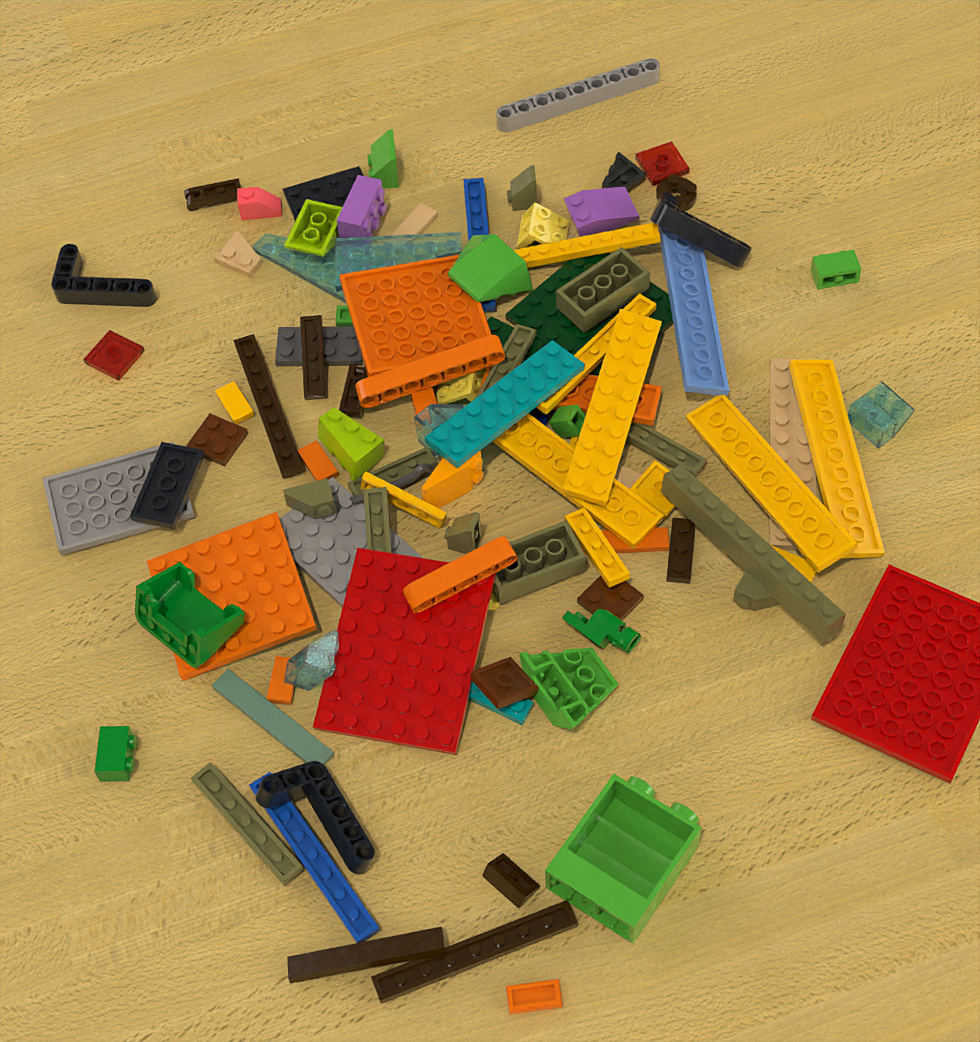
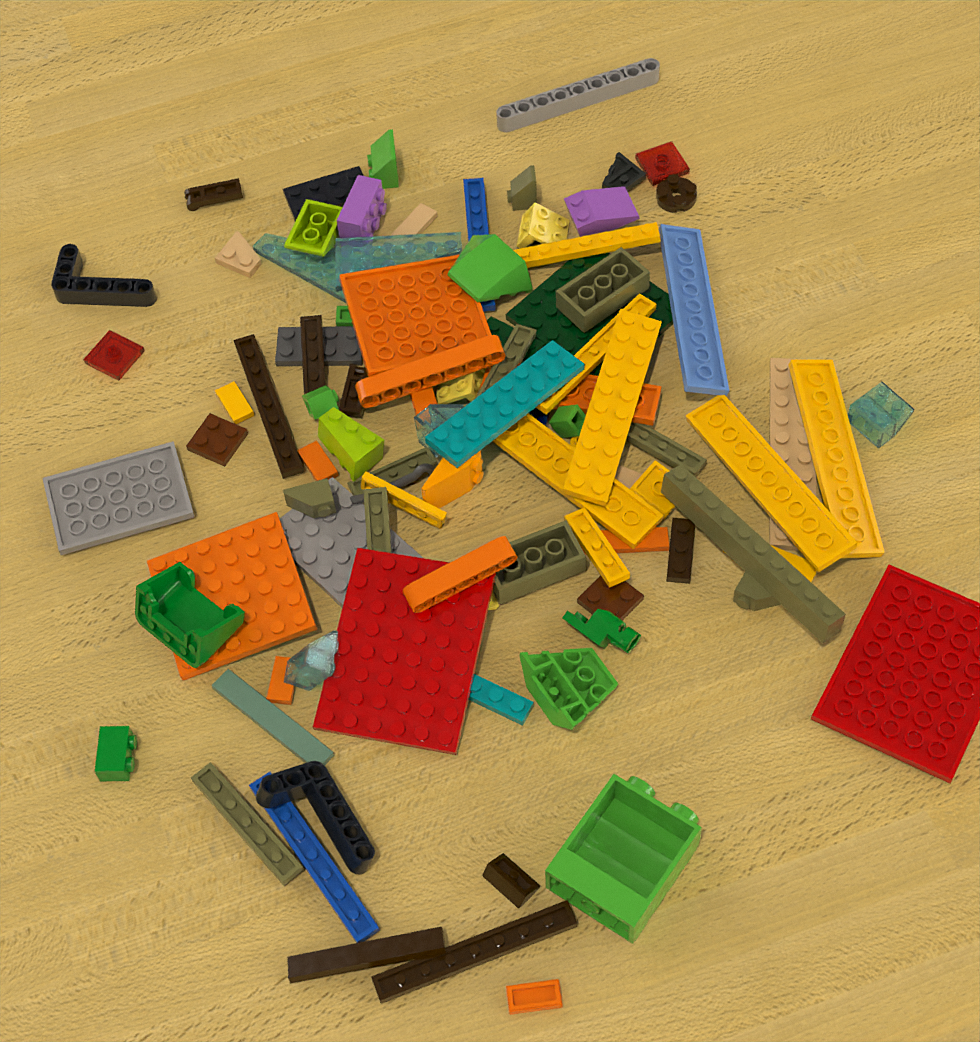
black plate [130,442,205,529] -> none
coral slope [237,187,282,220] -> none
olive slope [445,512,482,554] -> none
reddish brown plate [470,657,538,709] -> none
black beam [650,192,752,267] -> none
bright green brick [810,250,861,290] -> none
none -> bright green brick [302,385,339,419]

